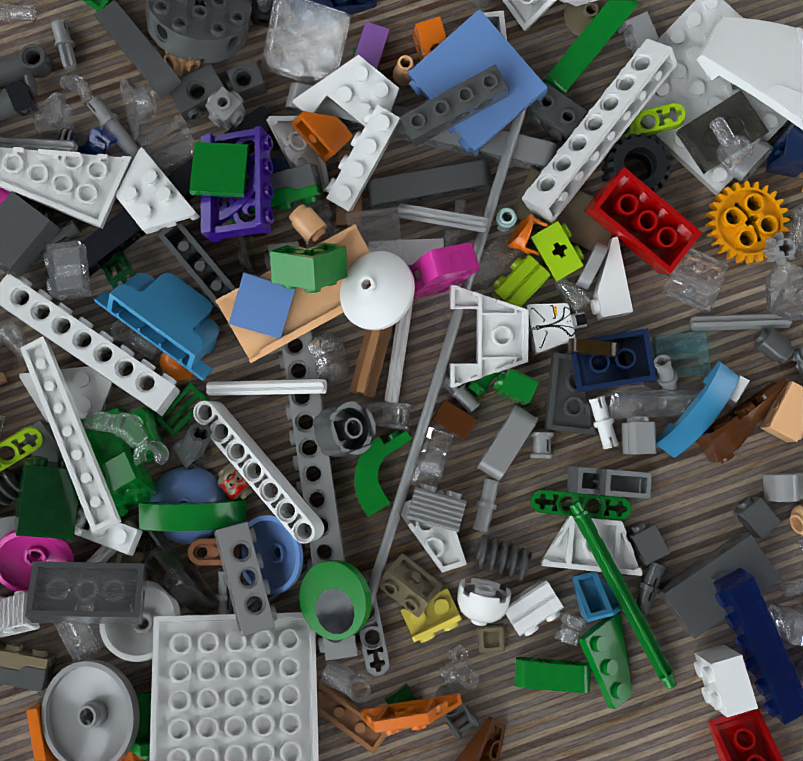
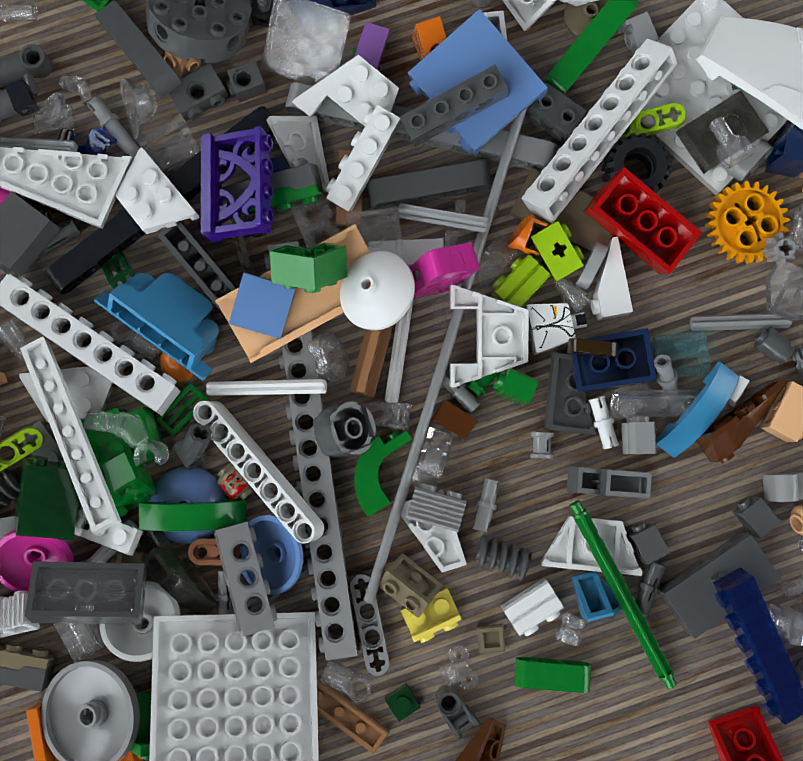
clear brick [44,240,91,300] -> none
light grey axle [51,19,77,71] -> none
green tile [189,142,249,198] -> none
light grey brick [205,86,247,130] -> none
light nougat brick [289,204,327,243] -> none
orange slope [291,111,354,163] -> none
green piece [299,560,372,640] -> none
orange wing [361,693,462,735] -> none
light nougat cone [393,55,415,86] -> none
white cylinder [457,578,512,626] -> none
light grey beam [477,405,538,481] -> none
light aqua pin [496,208,517,232] -> none
green beam [529,489,632,520] -> none
green wing [578,612,633,710] -> none
clear slope [661,248,729,314] -> none
white brick [694,645,758,717] -> none

